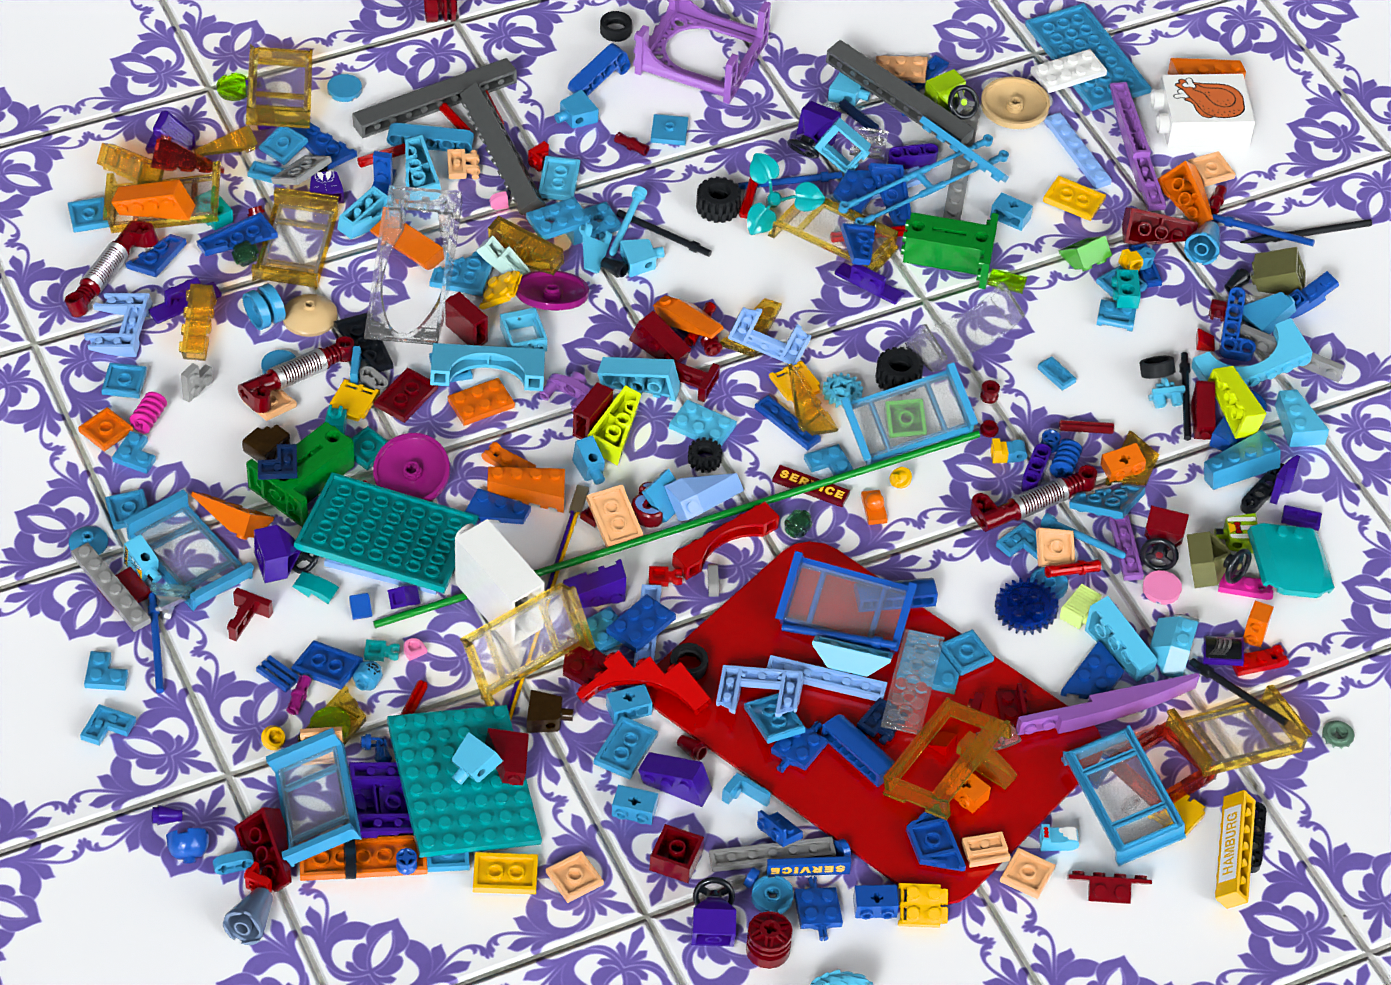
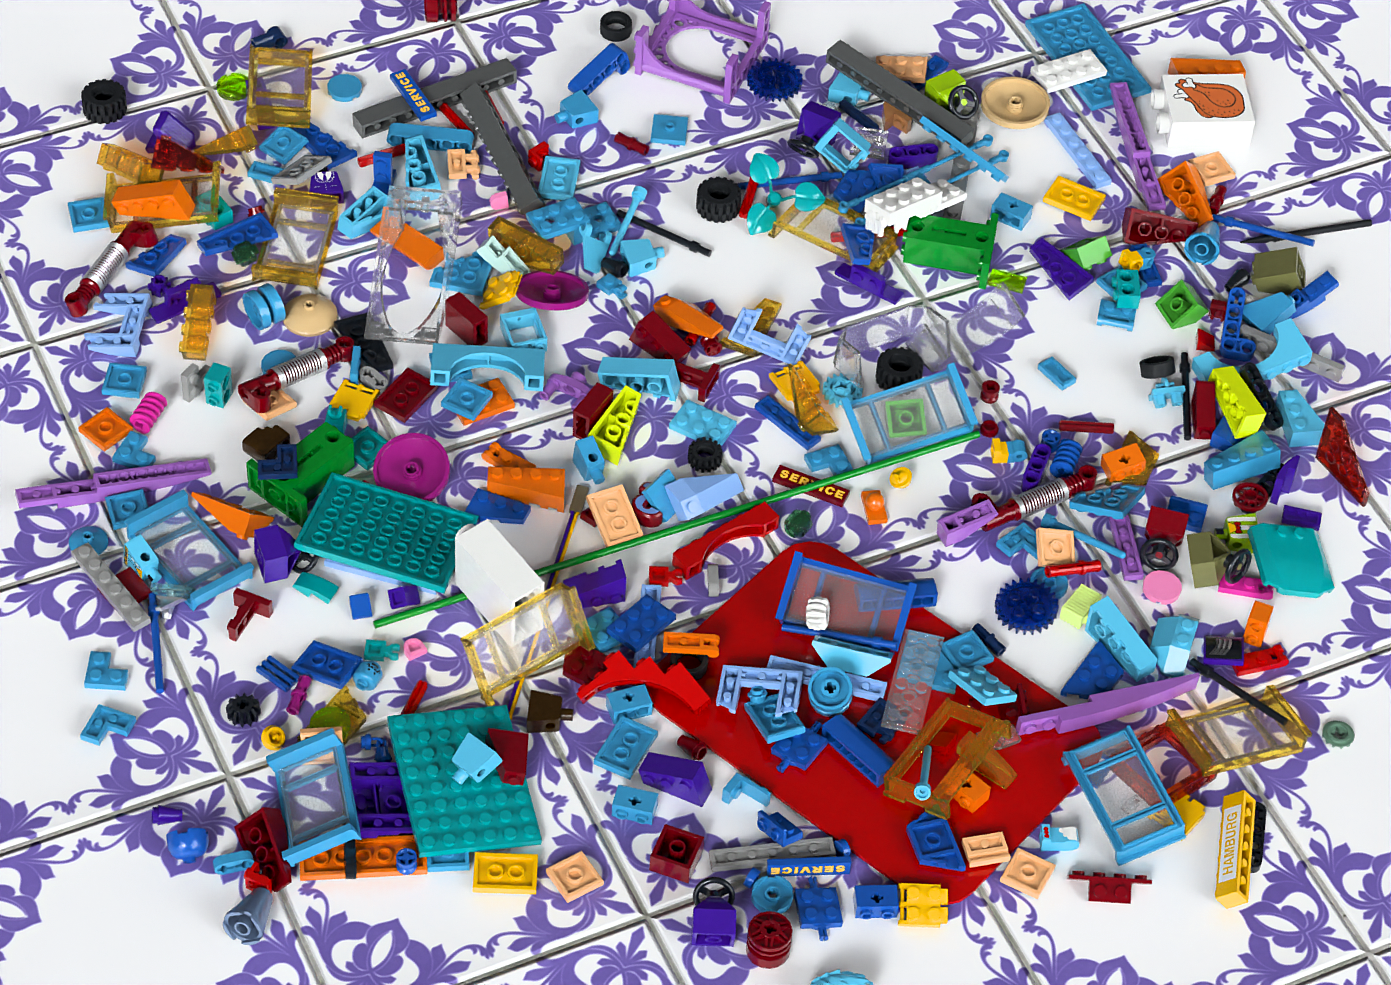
none -> medium lavender slope [15,458,212,509]
none -> black tyre [81,79,127,124]
none -> dark purple gear [148,275,171,298]
none -> teal brick [204,362,233,408]
none -> black gear [226,692,261,728]
none -> dark blue piece [250,26,288,52]
none -> blue tile [390,69,437,122]
none -> dark azure plate [441,377,493,421]
none -> dark azure plate [596,273,627,300]
none -> orange plate [663,632,720,658]
none -> clear blue gear [747,58,803,102]
none -> dark azure plate [748,686,768,703]
none -> white gear [806,596,830,630]
none -> dark azure wheel [808,667,853,717]
none -> clear piece [833,305,951,388]
none -> white piece [864,177,967,237]
none -> medium nougat slope [882,101,912,134]
none -> medium azure piece [914,745,932,800]
none -> medium lavender slope [936,499,998,547]
none -> medium azure plate [948,665,1017,706]
none -> dark blue axle [972,623,1007,657]
none -> dark purple wing [1029,238,1094,301]
none -> bright green slope [1155,279,1209,329]
none -> blue bracket [1167,496,1208,533]
none -> dark red wheel [1232,482,1268,513]
none -> black beam [1239,362,1283,431]
none -> clear red slope [1315,407,1370,507]

